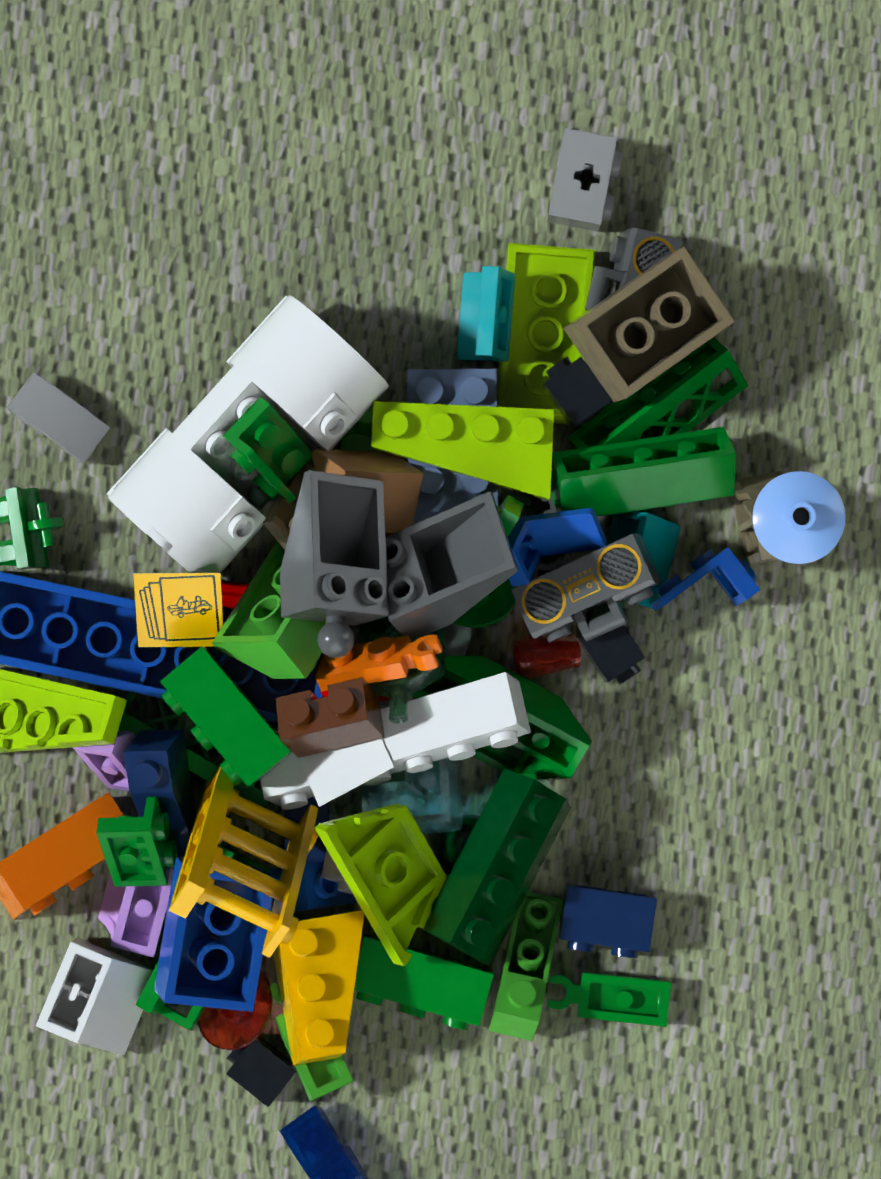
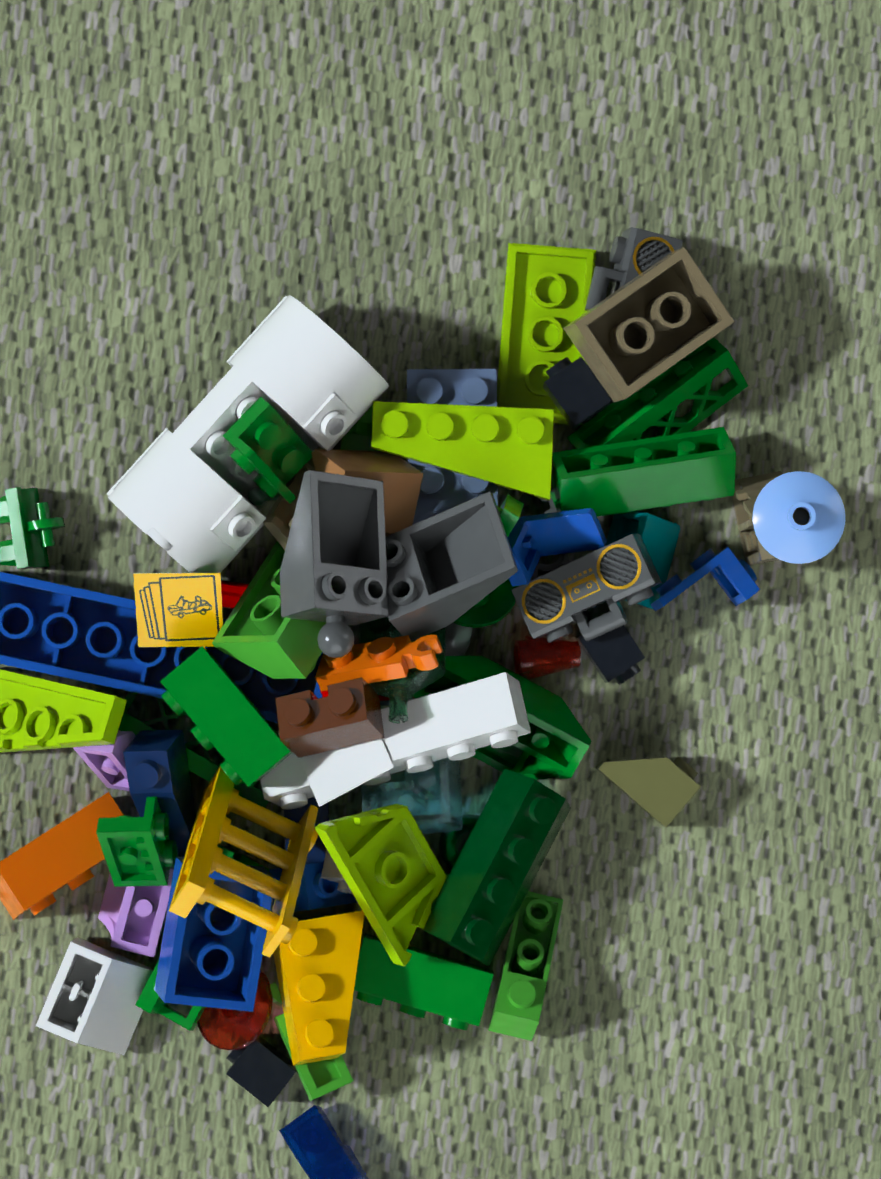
light grey slope [7,373,110,463] -> none
teal panel [457,266,515,362] -> none
green plate [546,971,671,1027] -> none
light grey brick [547,128,623,232] -> none
dark blue brick [558,883,657,958] -> none
none -> olive slope [596,756,701,827]

